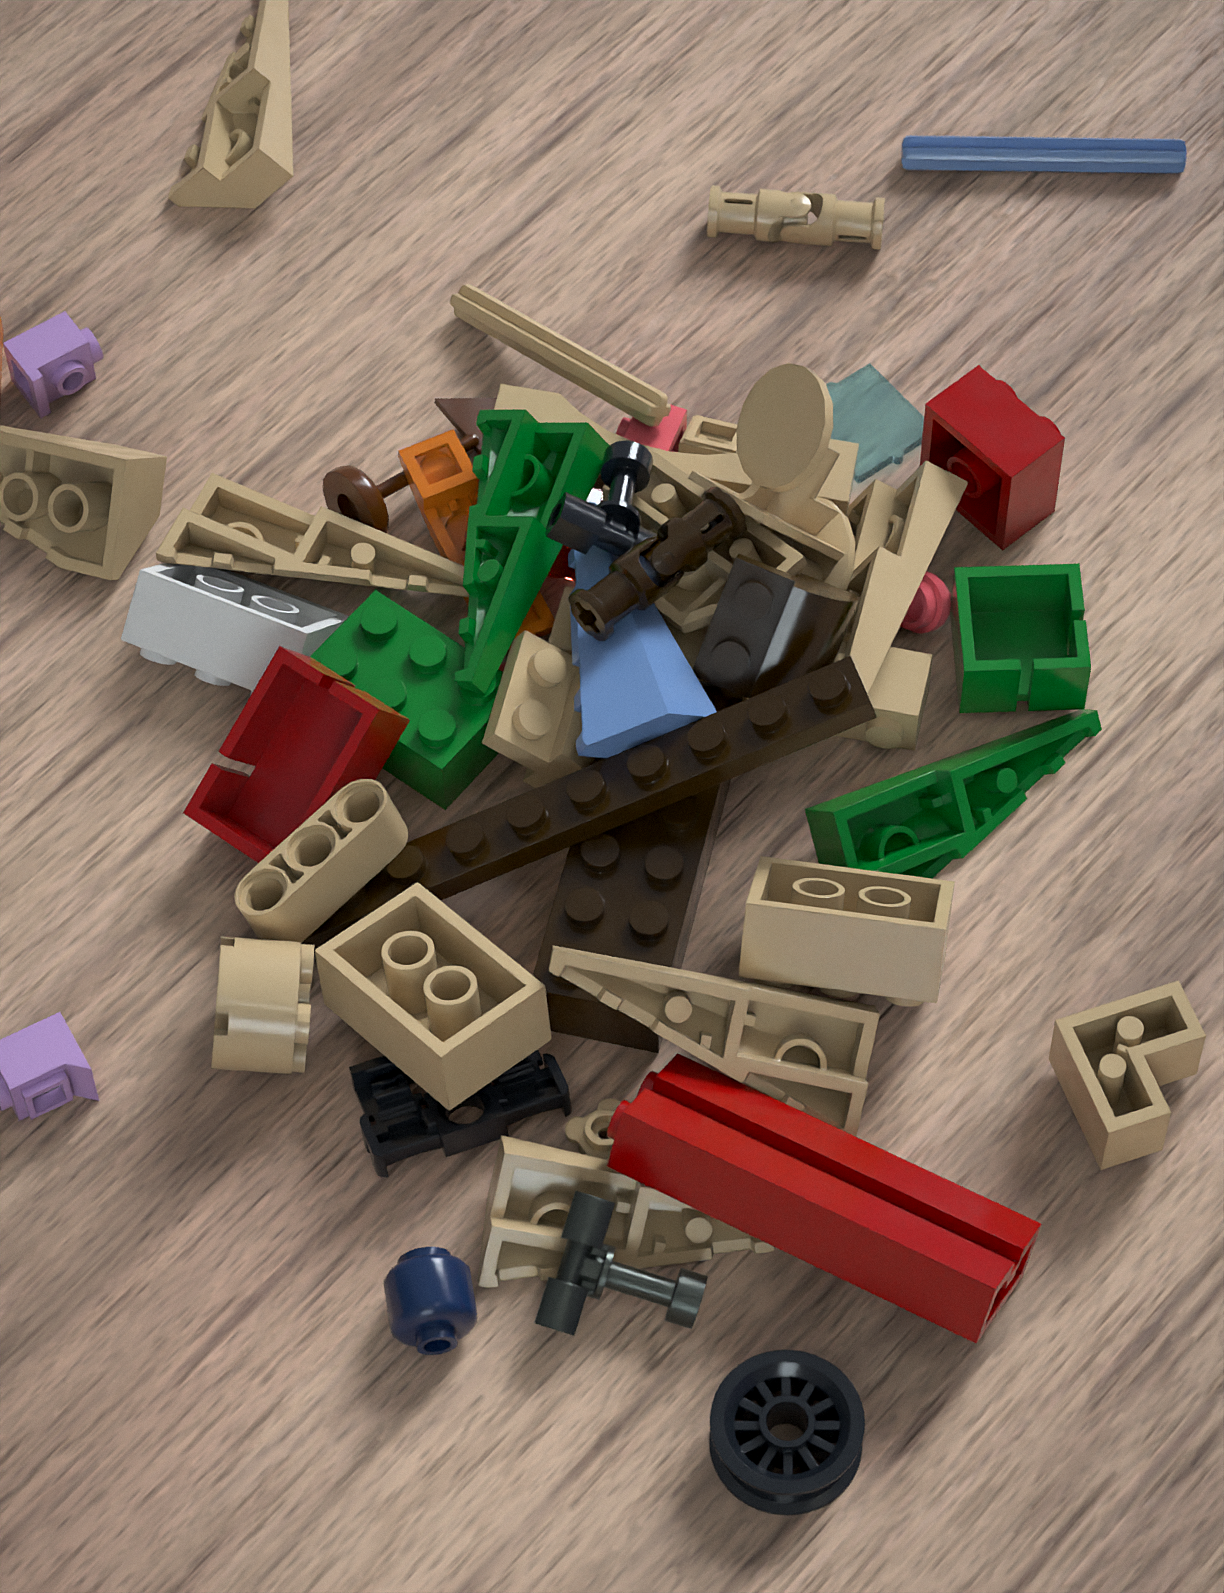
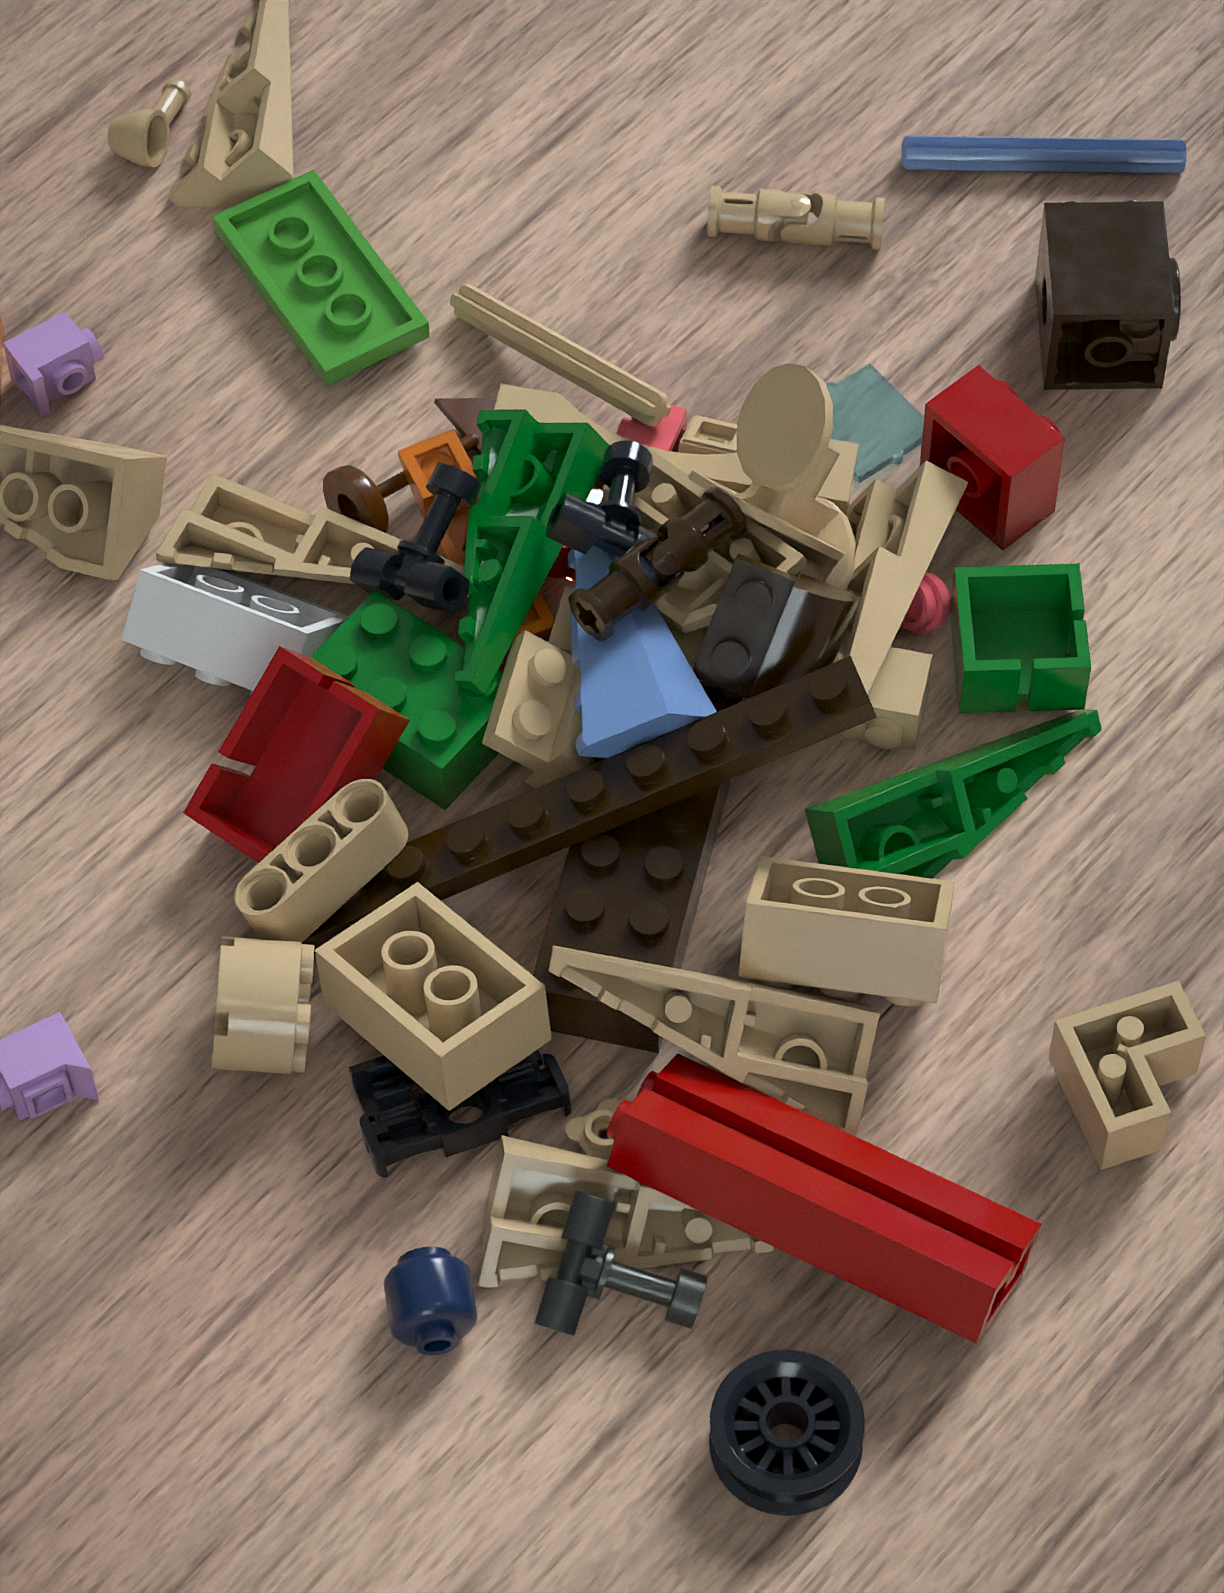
none -> tan bar [108,79,191,167]
none -> bright green plate [212,169,430,386]
none -> black bar [350,463,482,614]
none -> dark brown brick [1035,200,1181,390]

